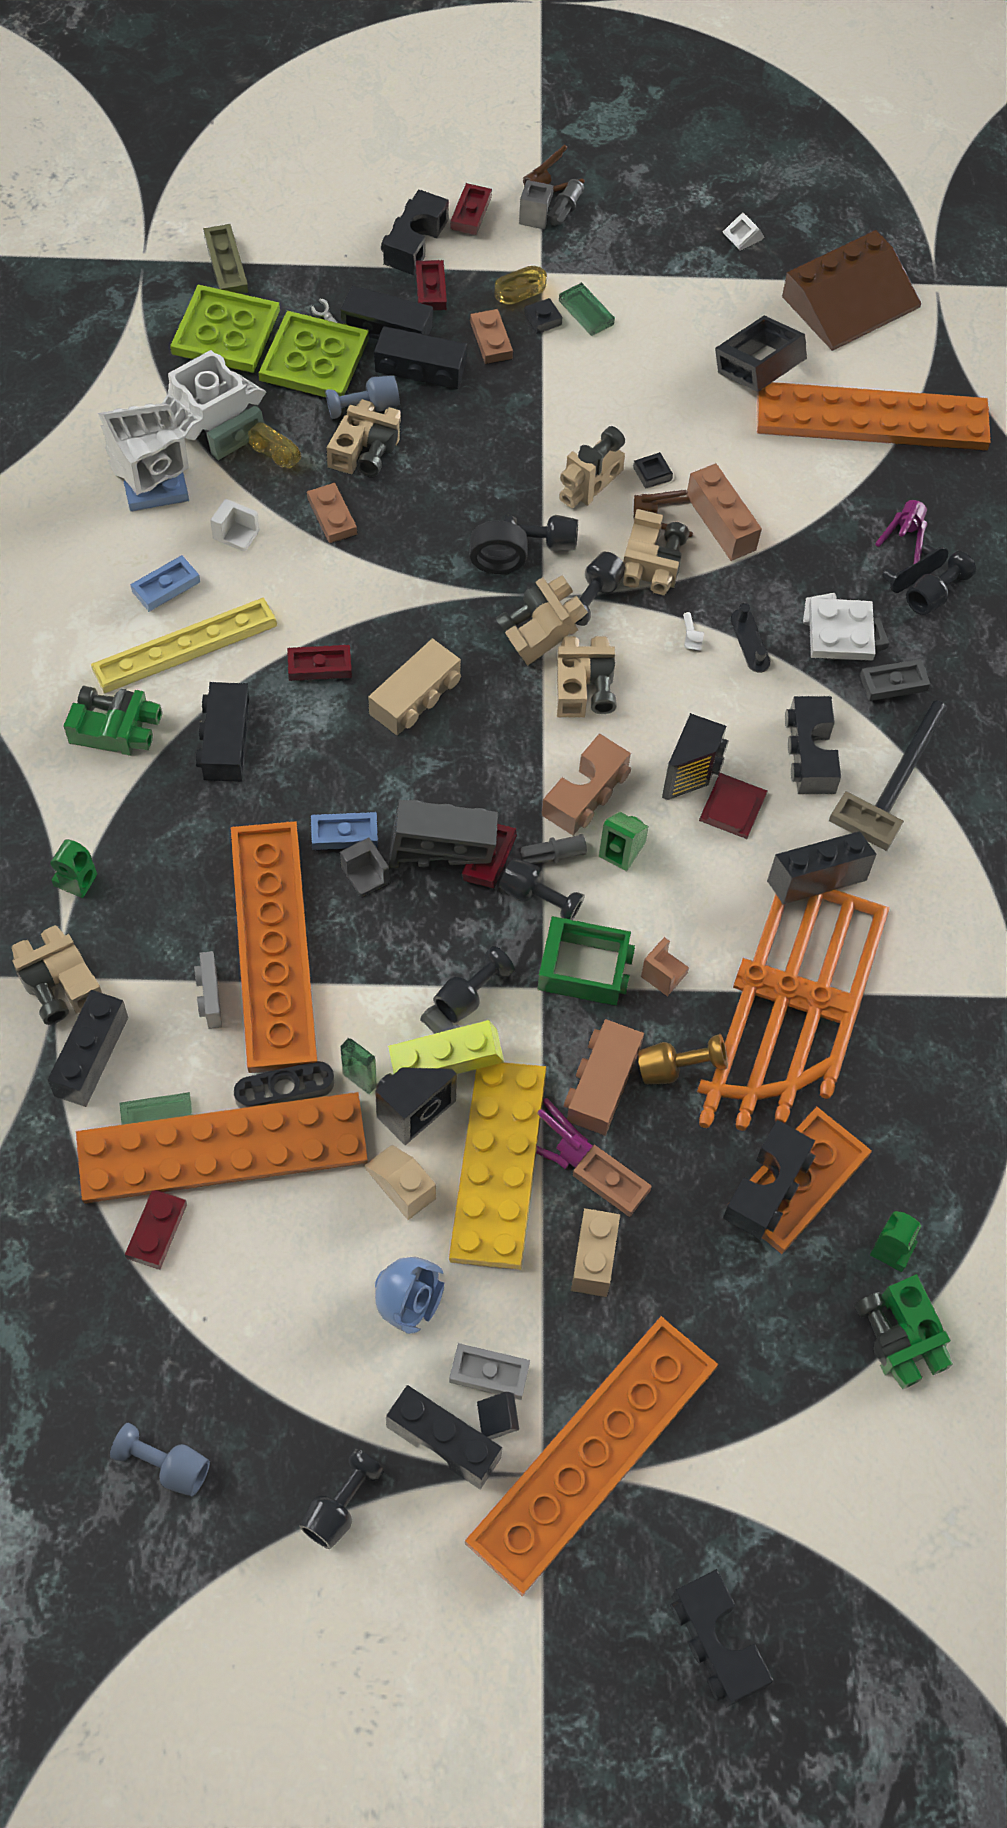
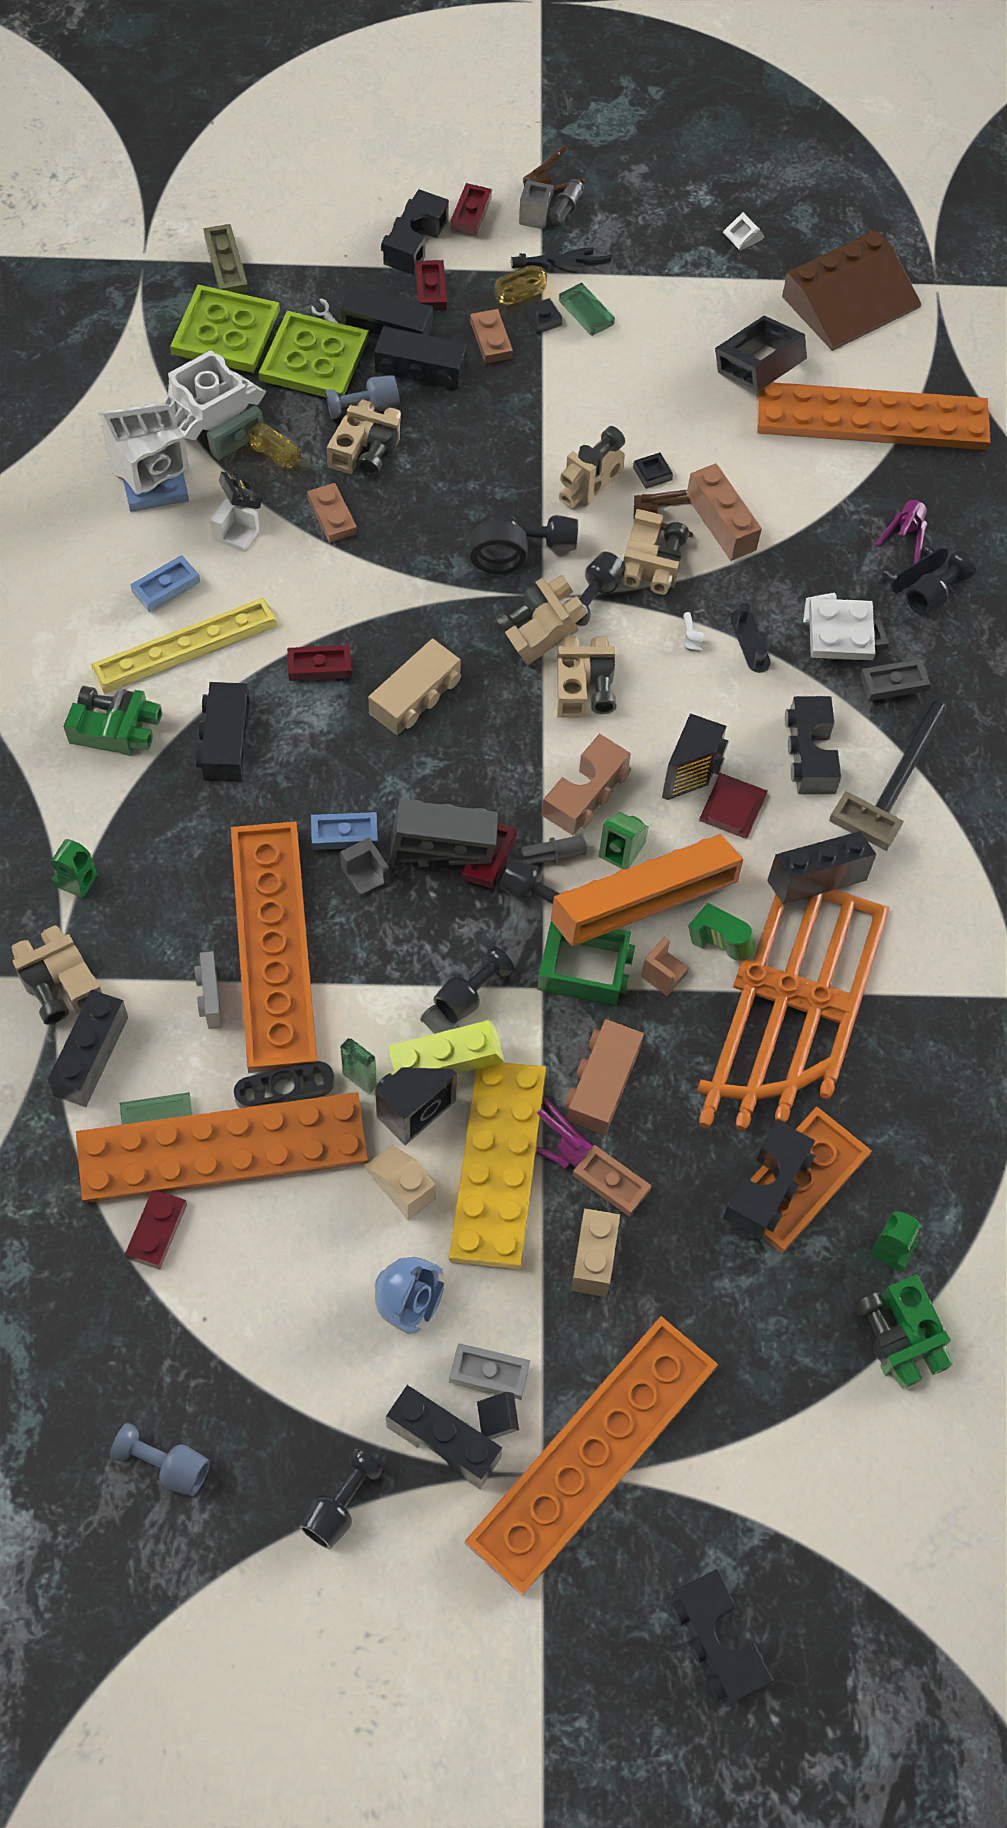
pearl gold piece [638,1034,728,1084] -> none
none -> black tile [219,471,262,509]
none -> black piece [510,247,612,271]
none -> orange brick [551,834,743,947]
none -> green leg [688,903,755,961]

